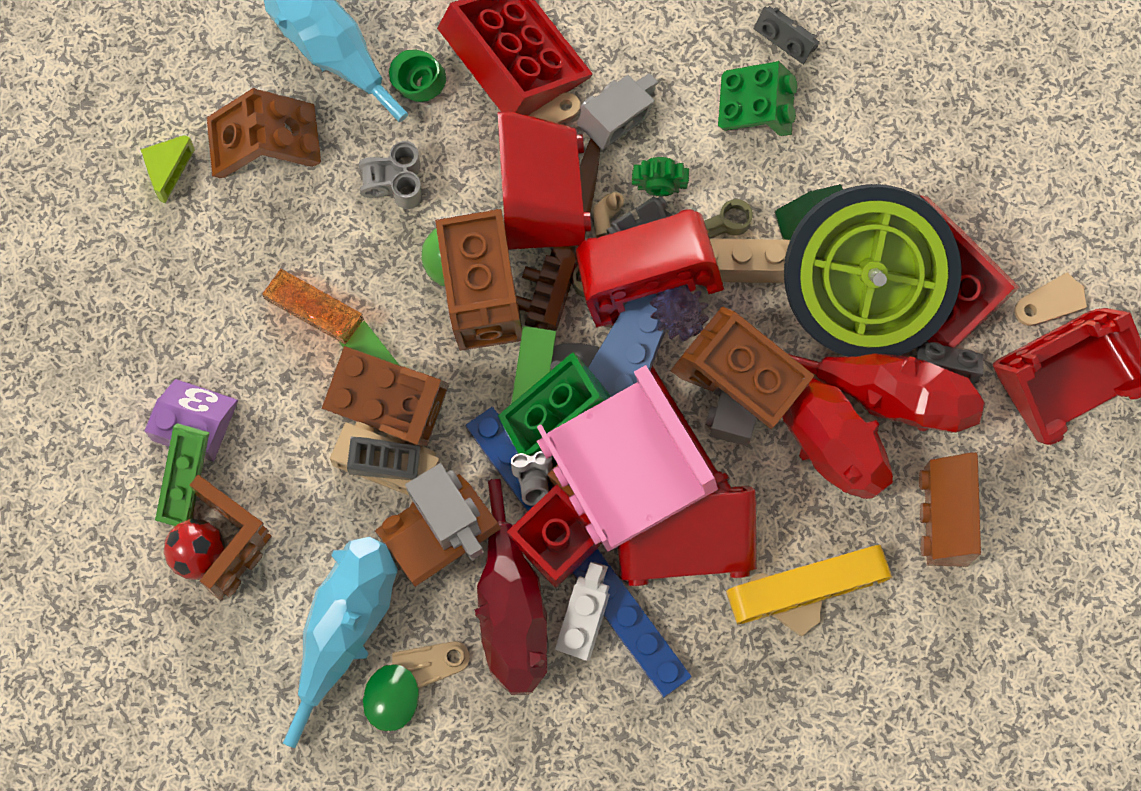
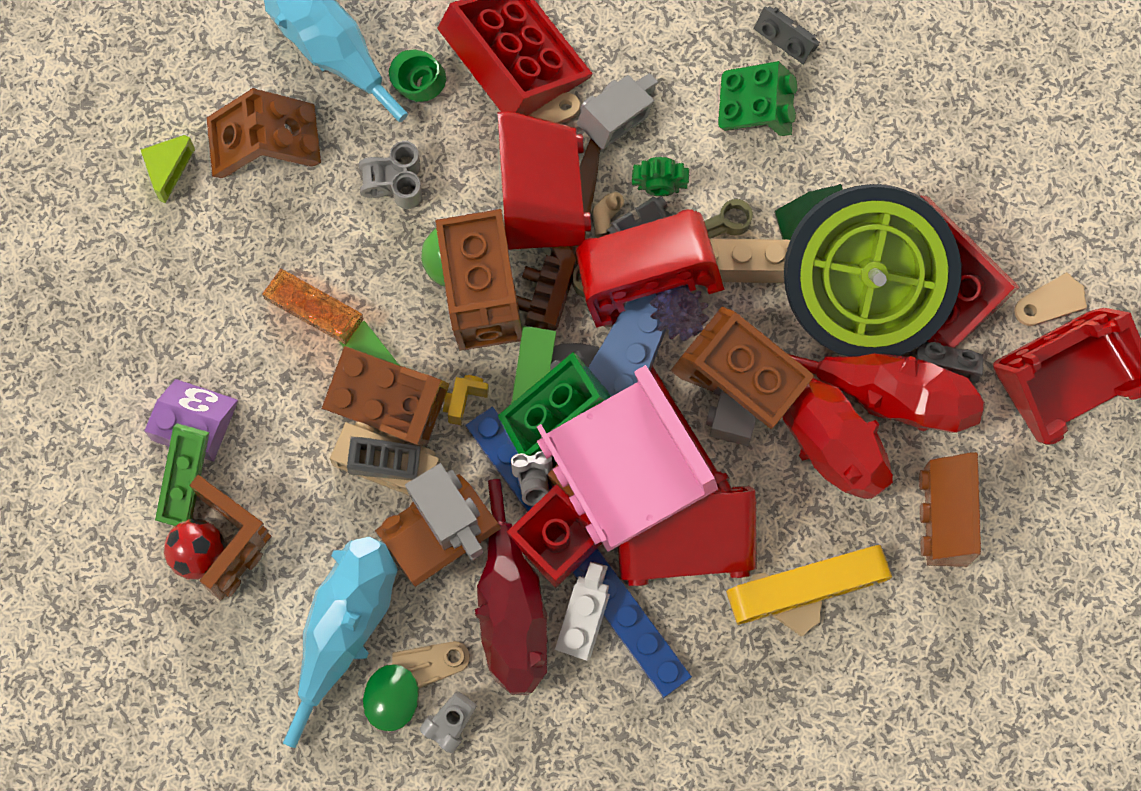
none -> light grey plate [420,692,477,753]
none -> yellow bracket [443,375,489,426]

